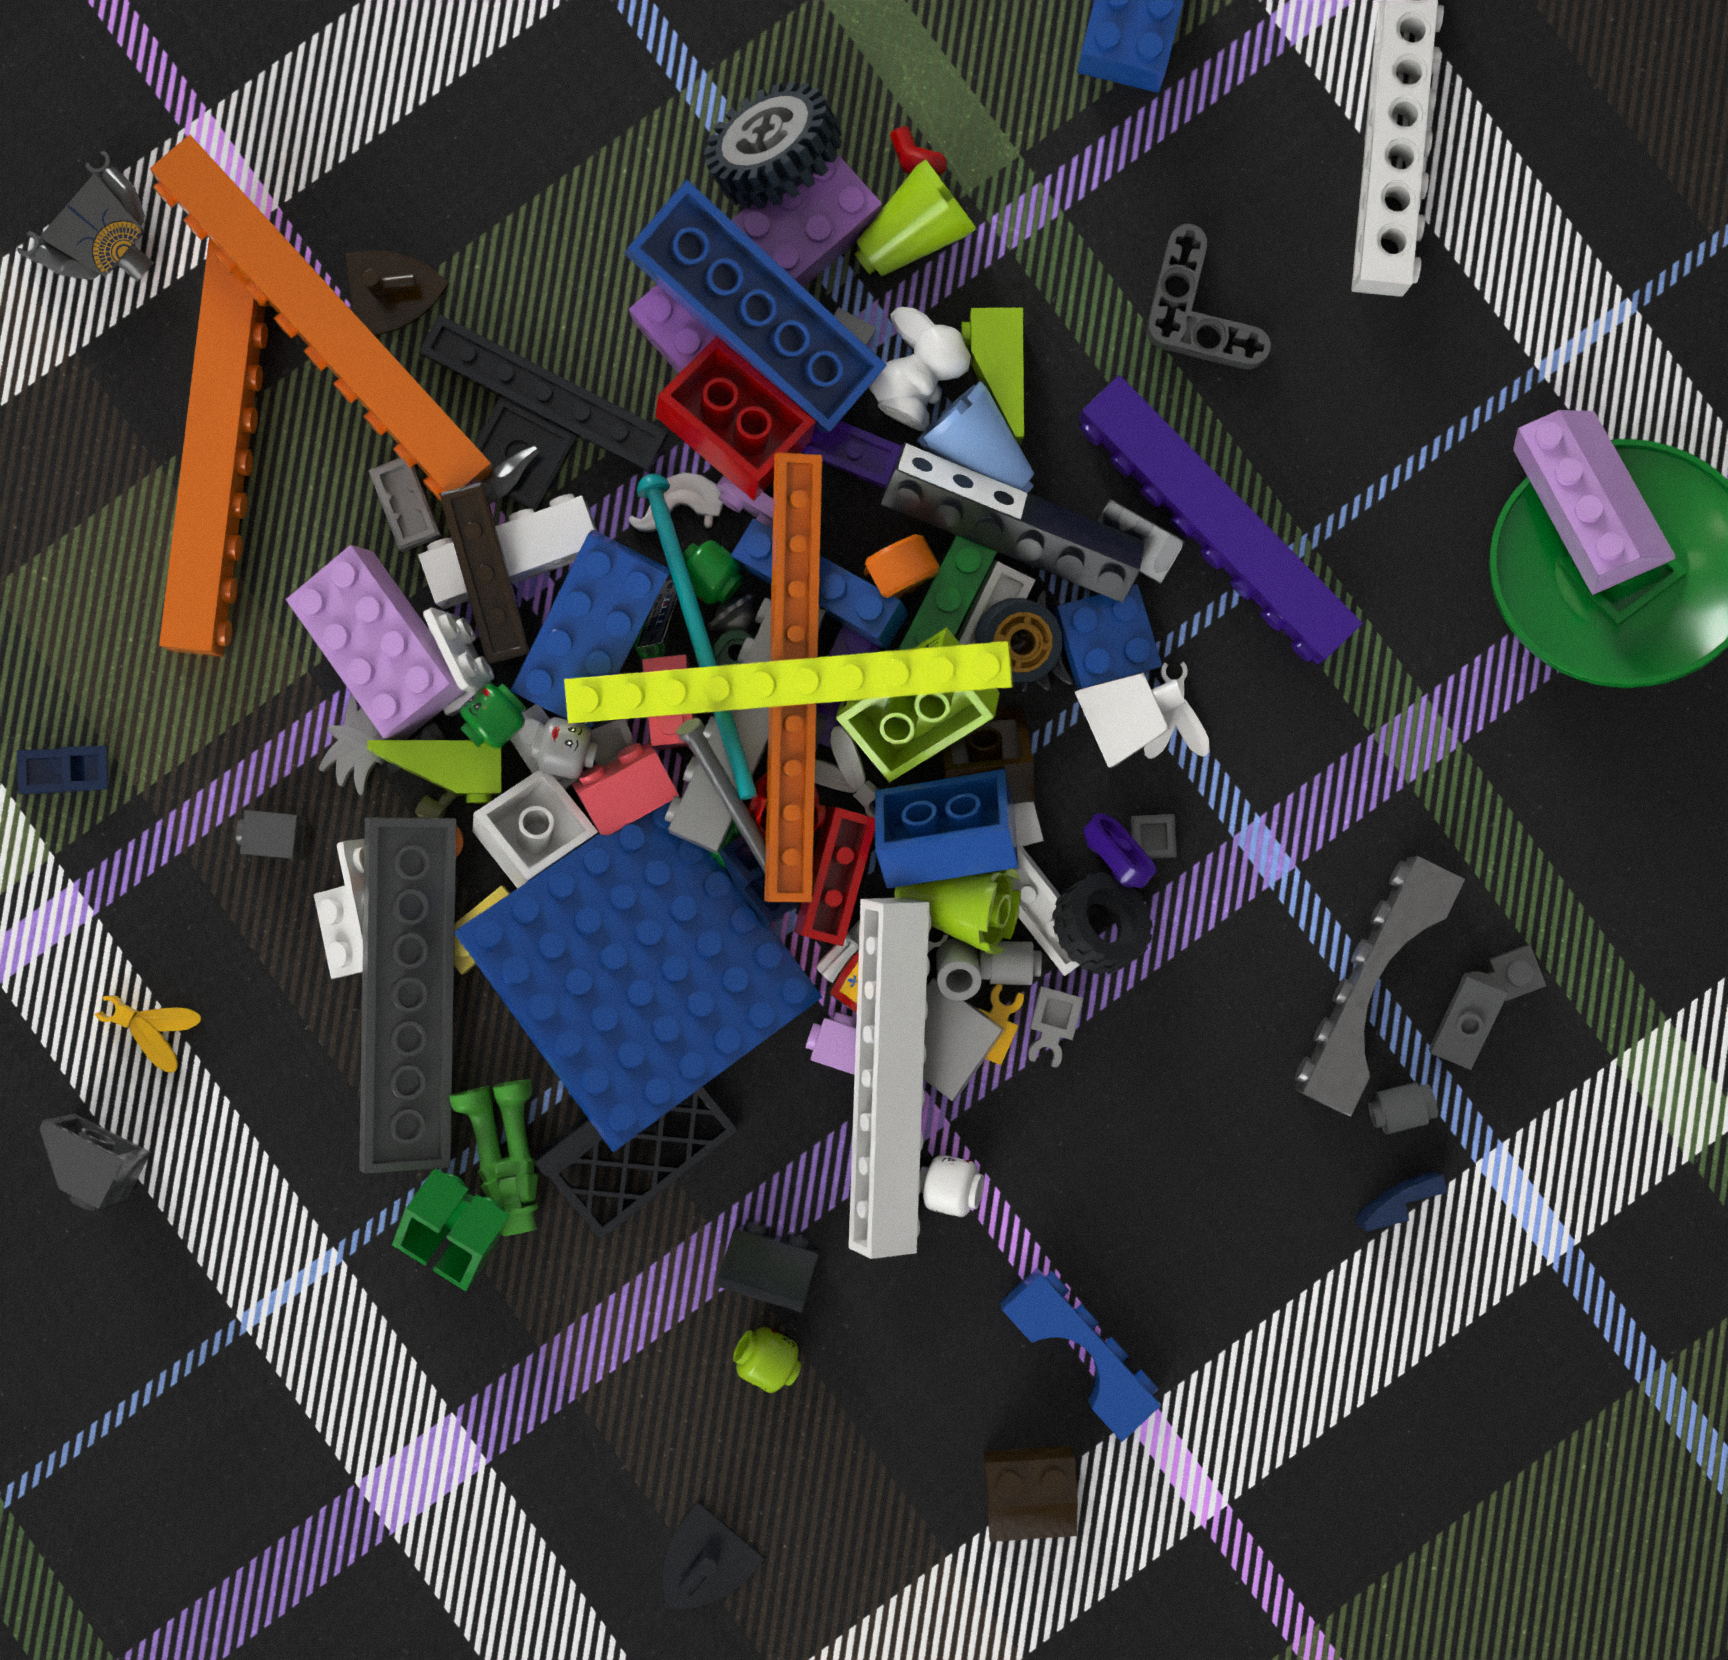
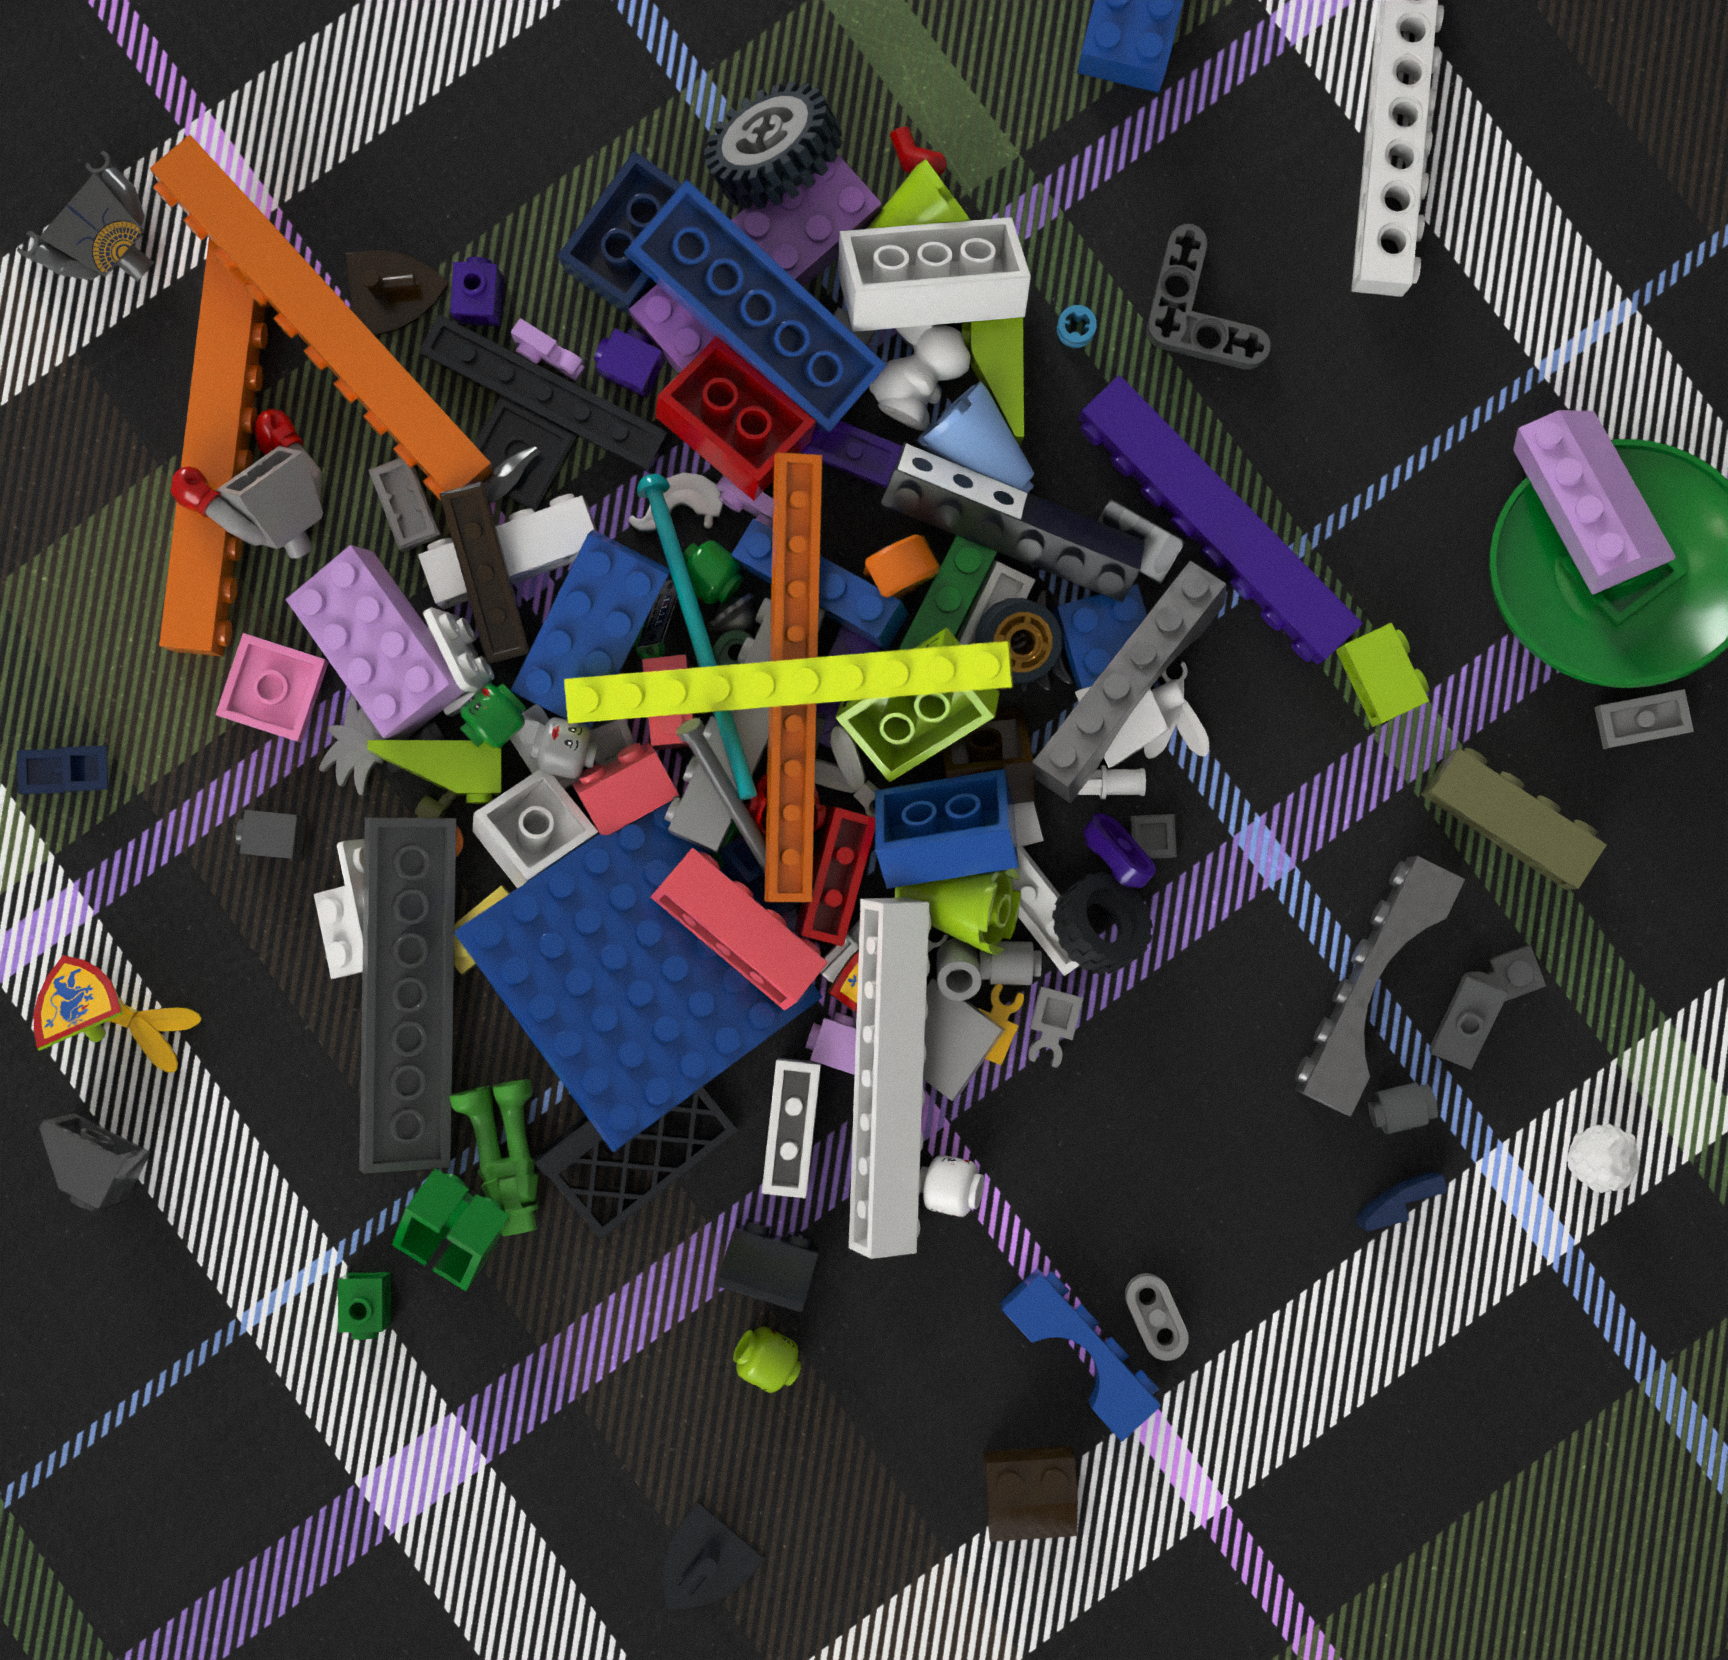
none -> shield [33,955,123,1051]
none -> light grey torso [171,409,323,558]
none -> bright pink plate [215,633,329,743]
none -> green brick [338,1272,391,1340]
none -> dark purple brick [450,257,503,327]
none -> lavender plate [511,318,585,382]
none -> dark blue brick [557,151,682,318]
none -> dark purple brick [594,328,665,399]
none -> coral brick [650,848,828,1011]
none -> white brick [762,1058,821,1198]
none -> white brick [838,217,1031,332]
none -> flat silver arch [1032,561,1226,803]
none -> dark azure bush [1057,305,1097,348]
none -> white axle [1077,765,1146,799]
none -> light grey plate [1125,1273,1189,1361]
none -> lime brick [1336,622,1429,727]
none -> olive brick [1421,748,1607,890]
none -> white piece [1566,1123,1639,1193]
none -> light grey plate [1594,689,1694,749]

